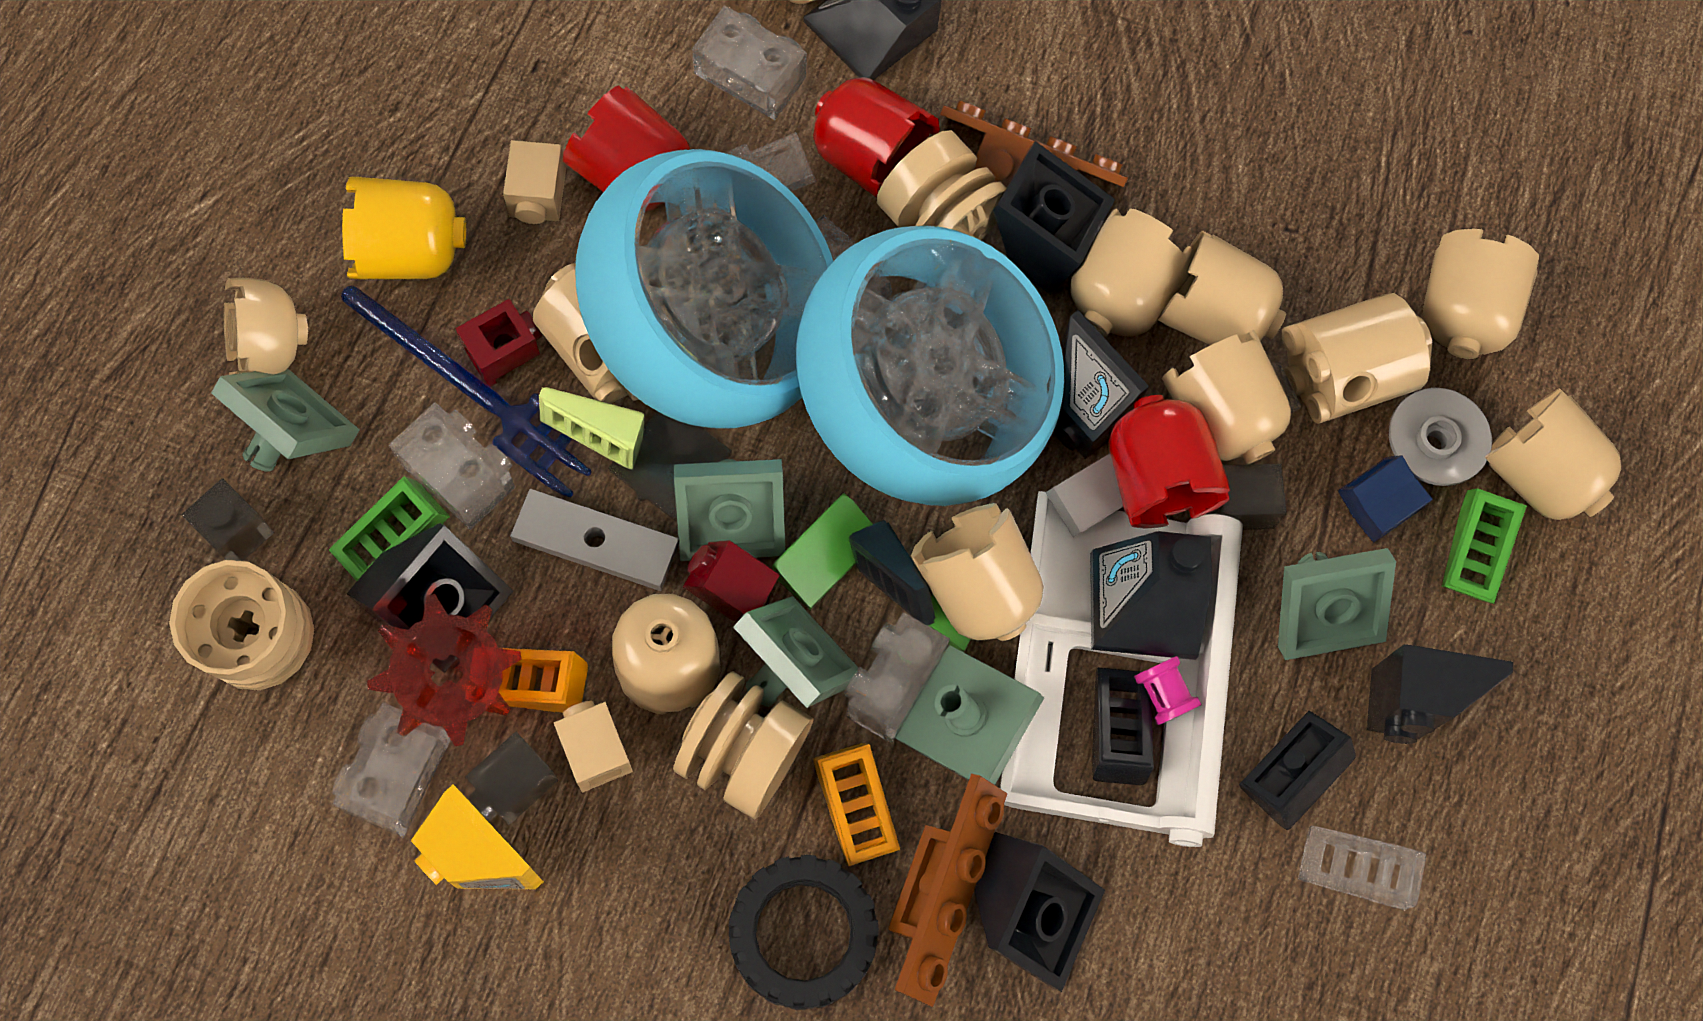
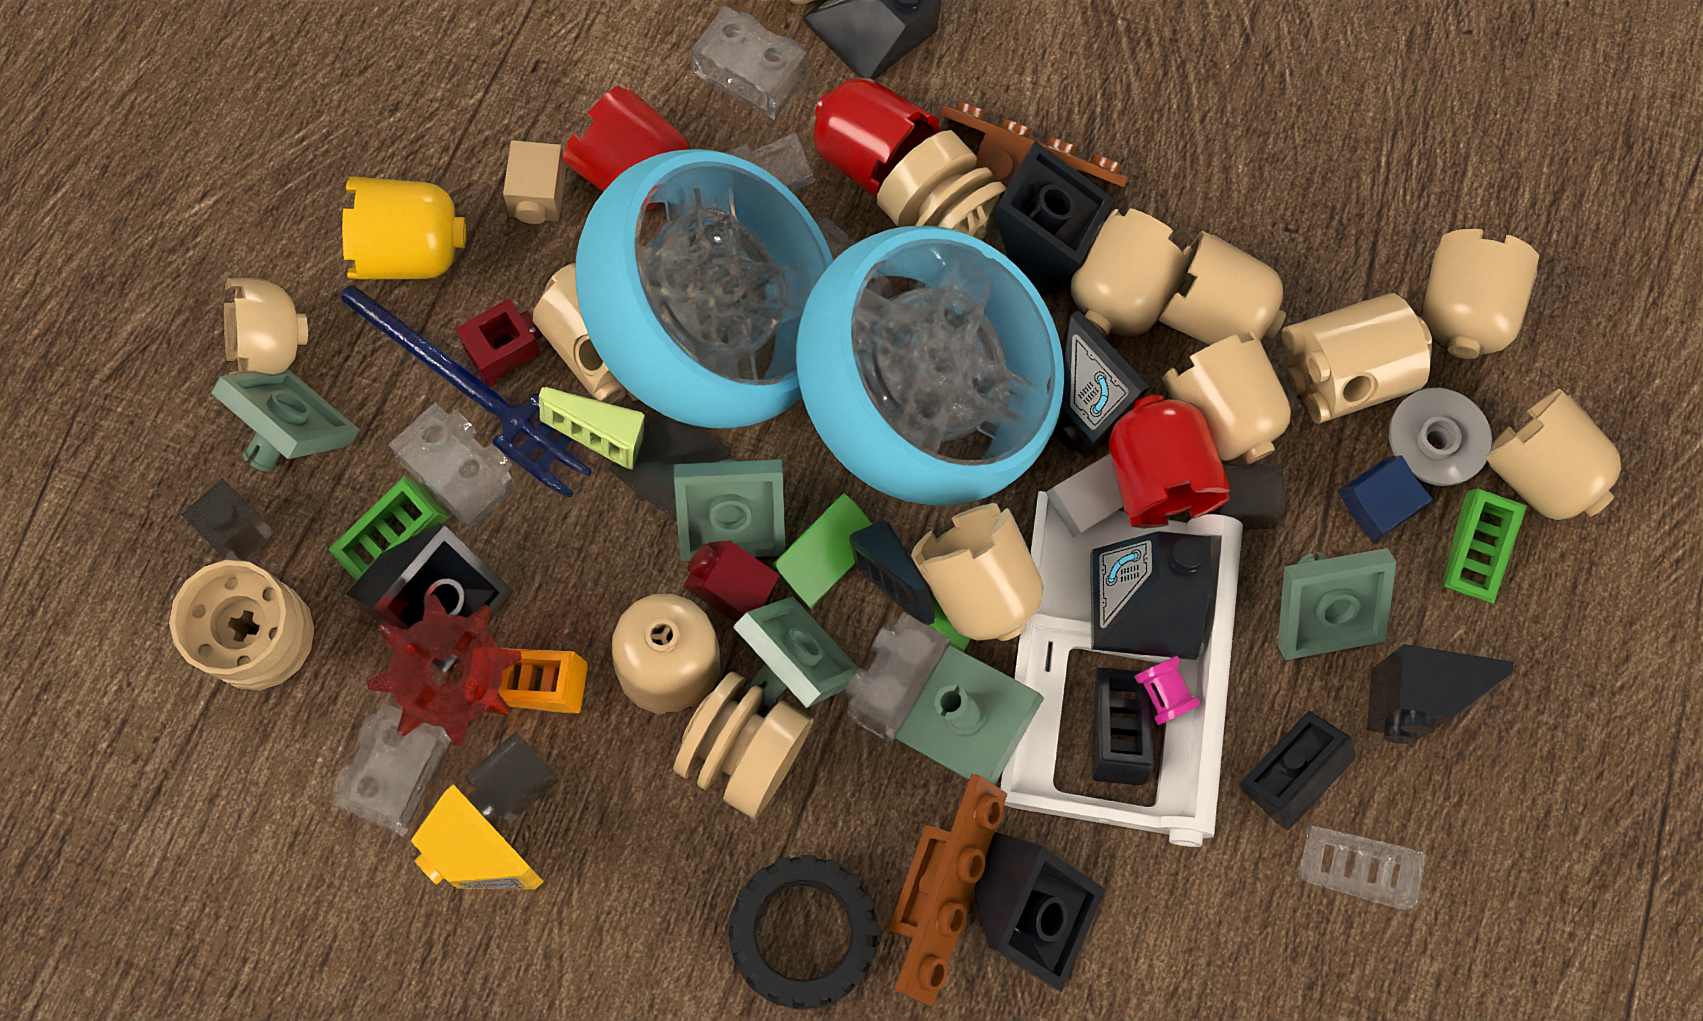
light grey tile [510,489,679,591] -> none
tan brick [553,701,633,793] -> none
light orange slope [813,743,900,866] -> none

